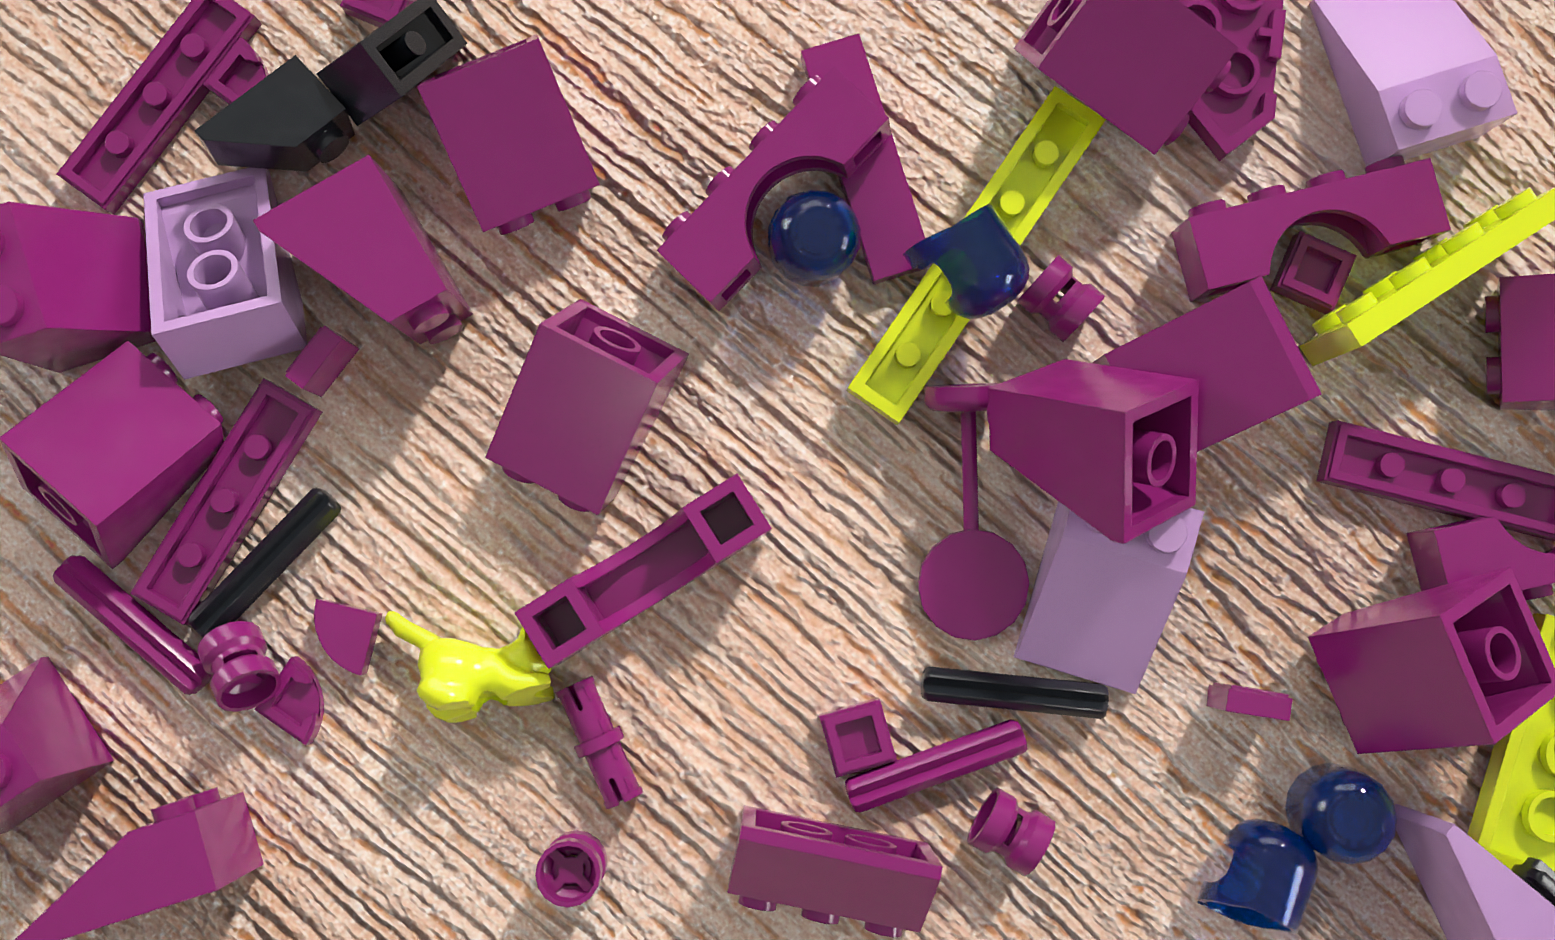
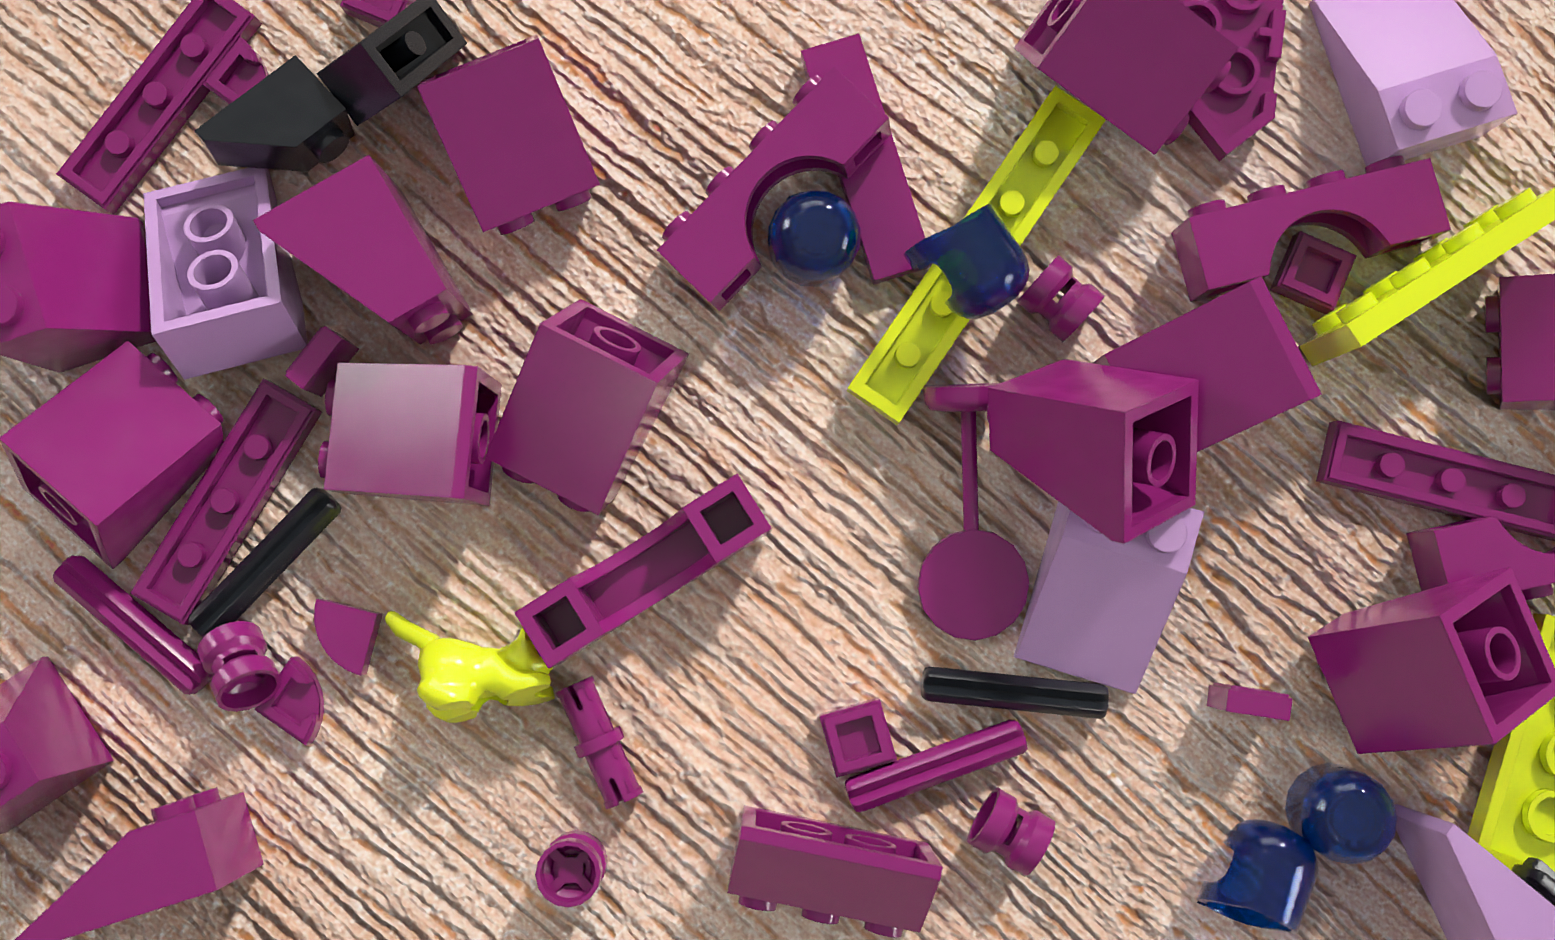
none -> magenta slope [318,363,502,506]

